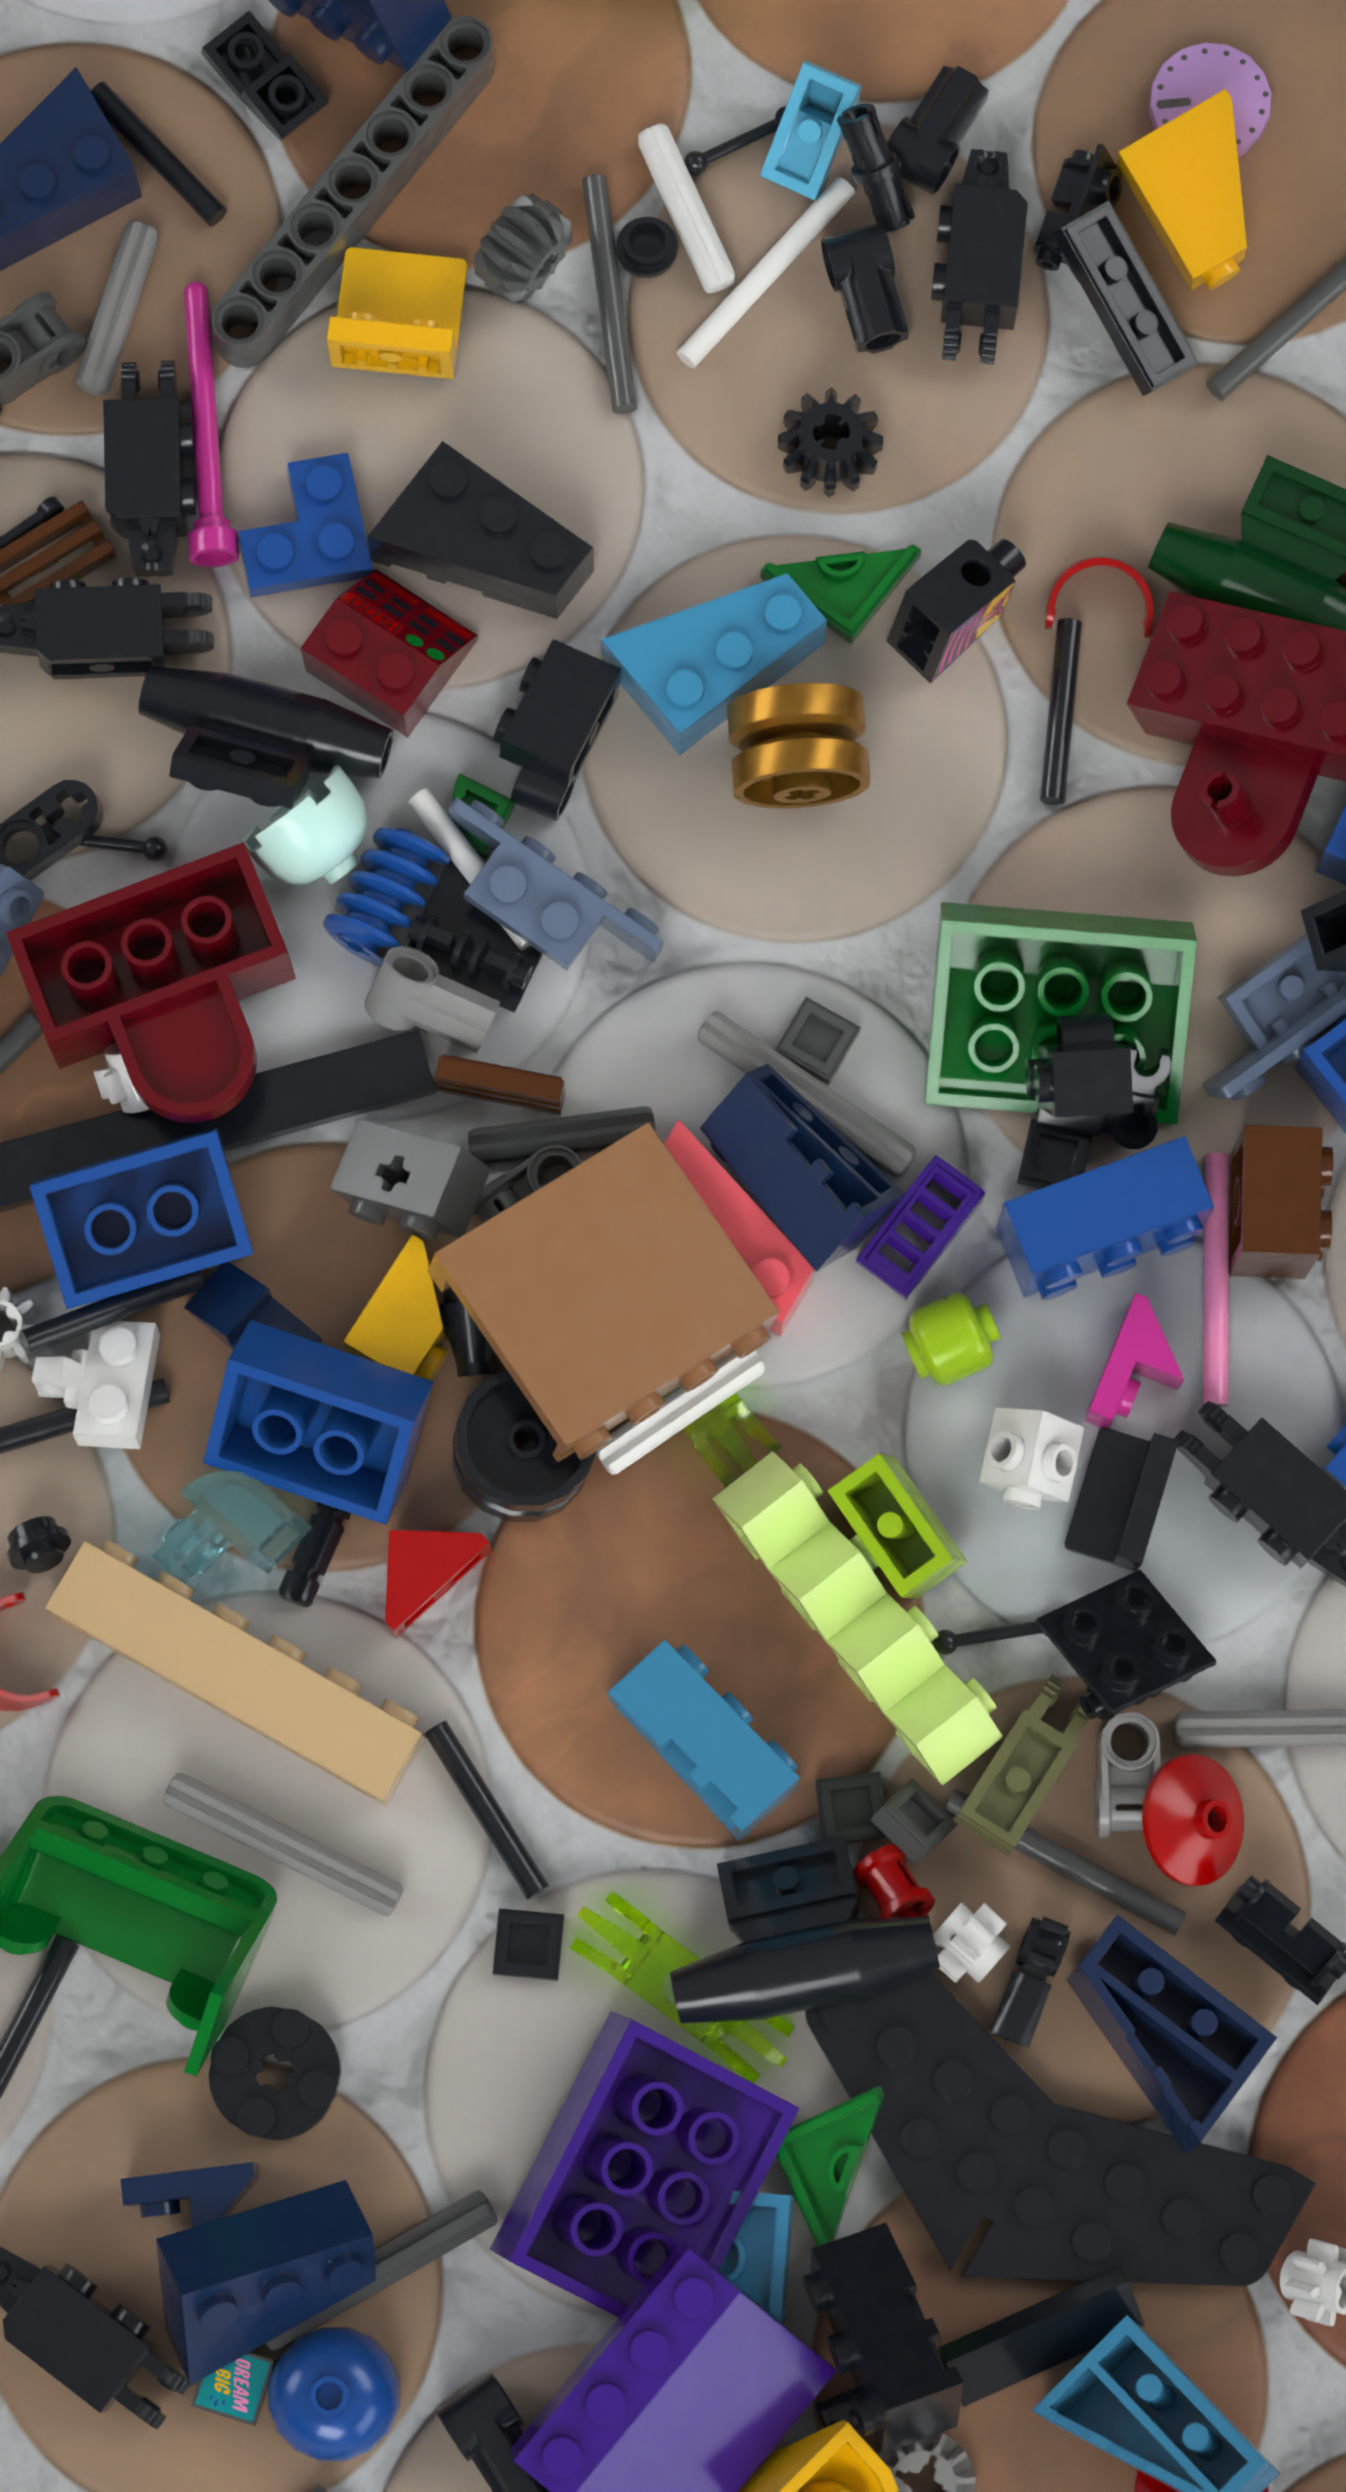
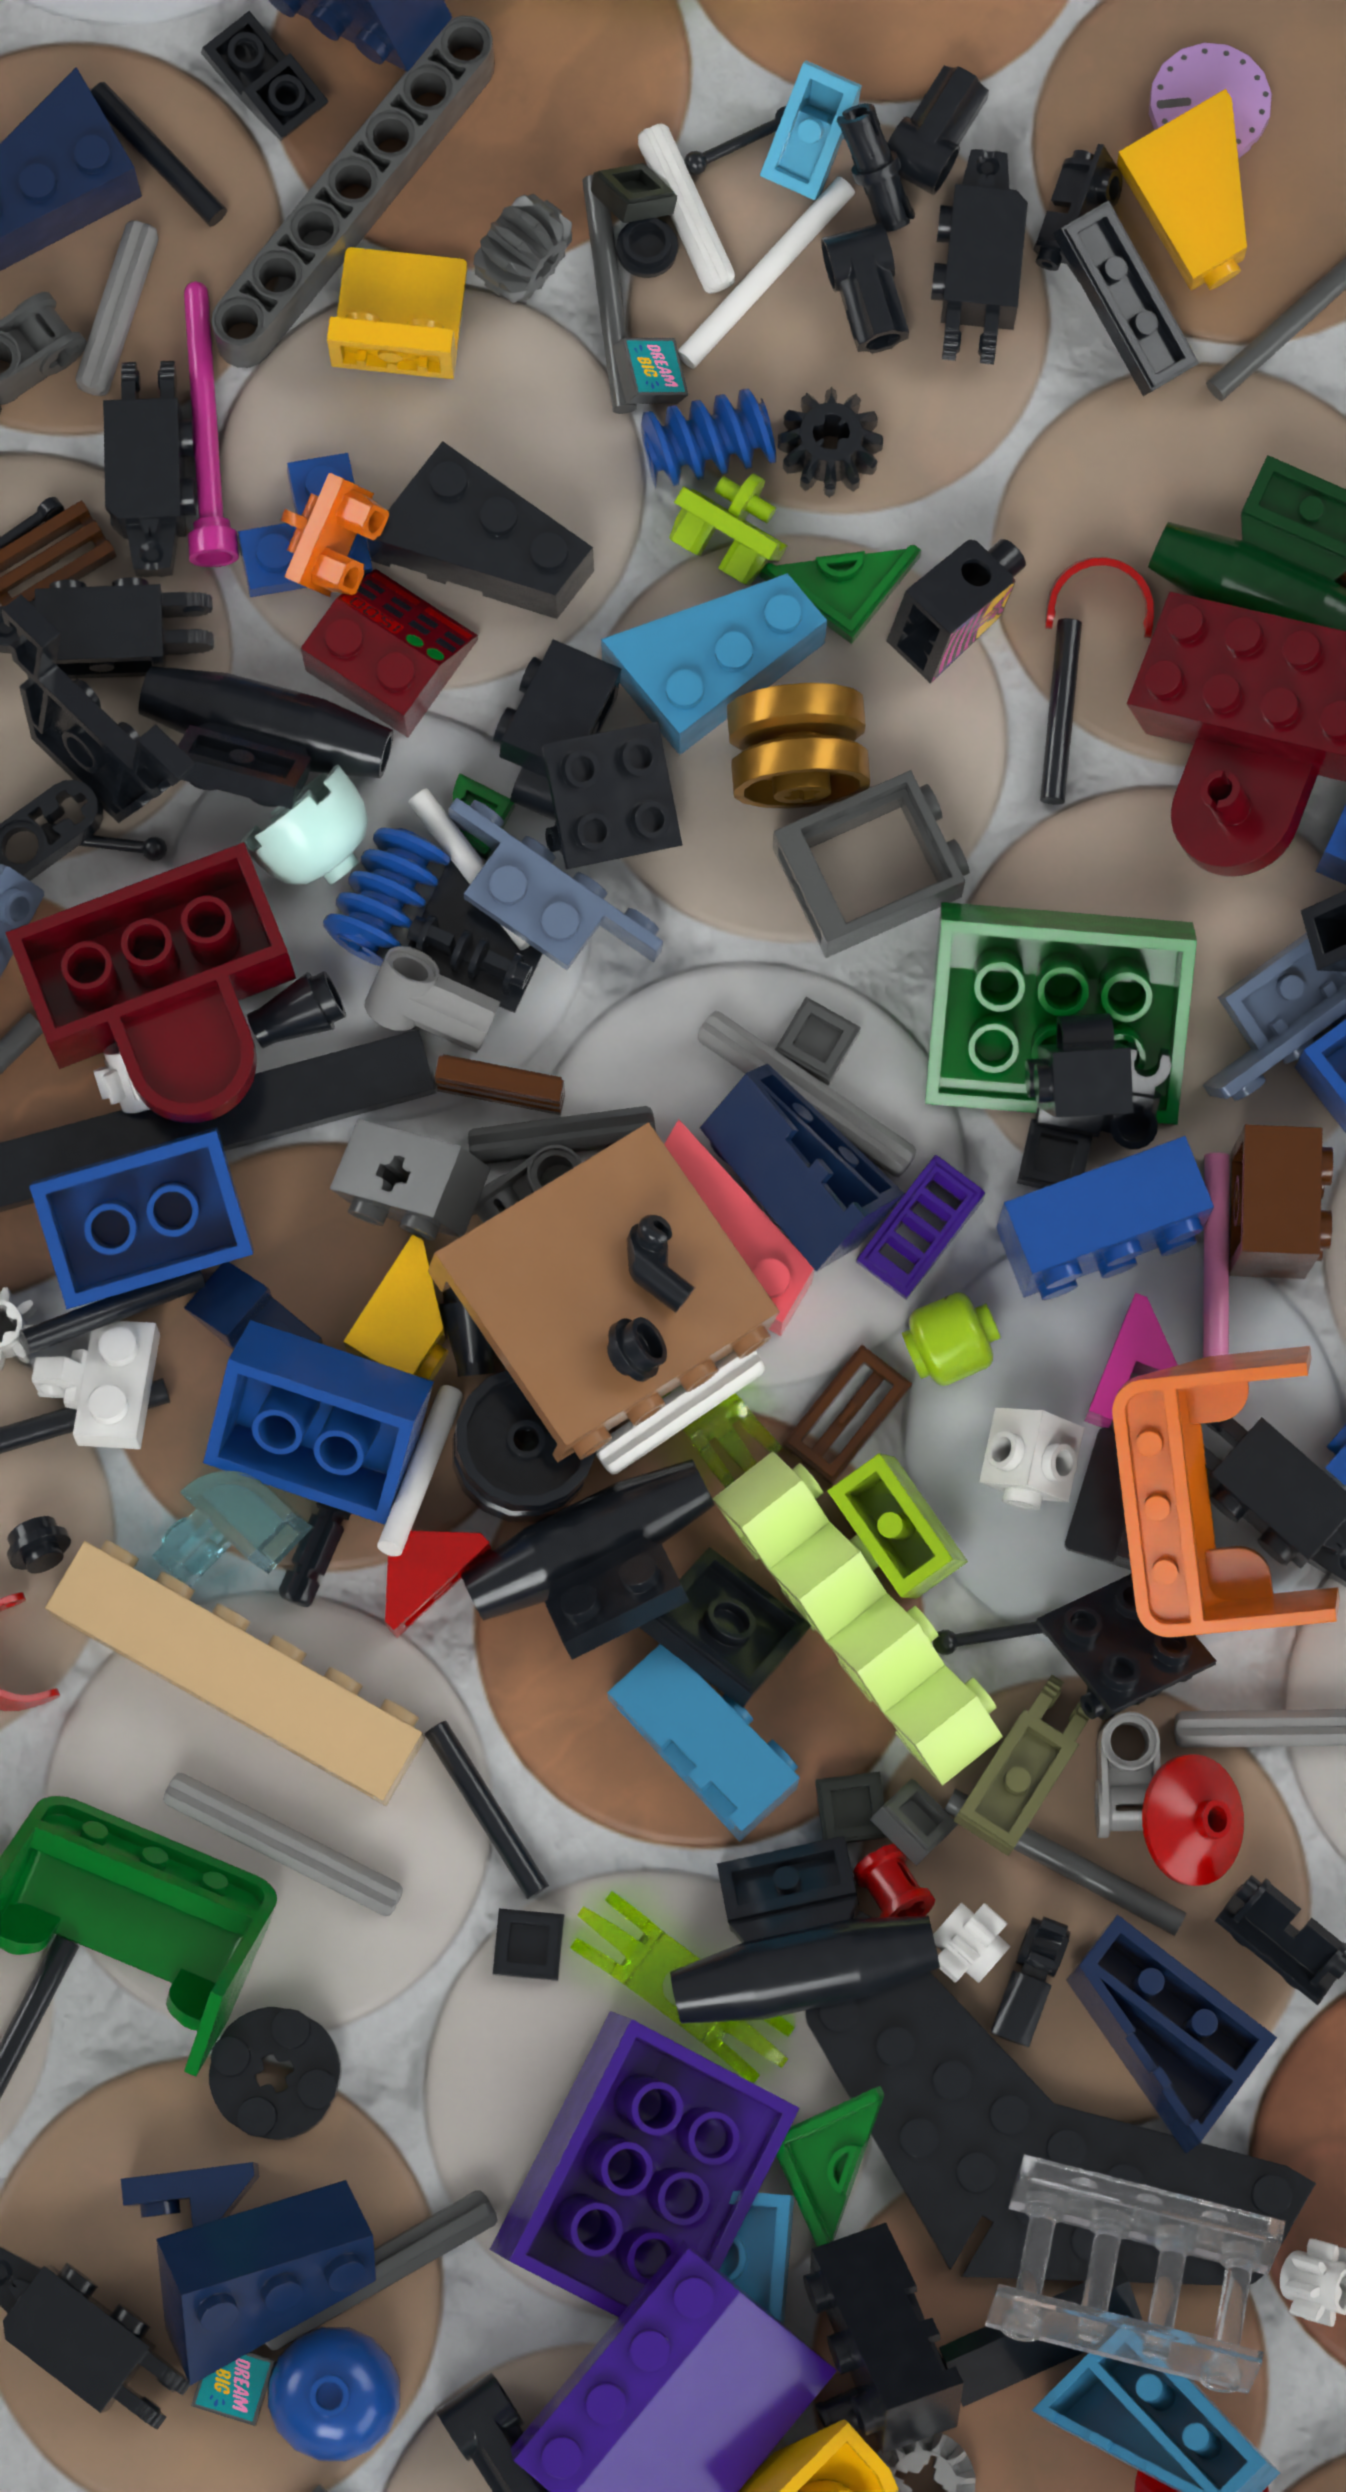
none -> black wing [2,595,196,823]
none -> black cone [247,971,346,1048]
none -> orange hips [280,473,389,597]
none -> white bar [377,1385,463,1556]
none -> black plate [461,1459,715,1660]
none -> black hinge [541,721,683,870]
none -> pearl dark grey tile [590,163,677,223]
none -> black plate [607,1317,667,1382]
none -> tile [613,337,688,404]
none -> black arm [627,1215,696,1313]
none -> black tile [640,1547,811,1708]
none -> blue piece [641,389,777,489]
none -> lime hips [669,473,788,585]
none -> dark grey window [773,770,970,958]
none -> reddish brown tile [782,1345,912,1486]
none -> clear fence [985,2154,1285,2394]
none -> orange windscreen [1112,1346,1340,1637]

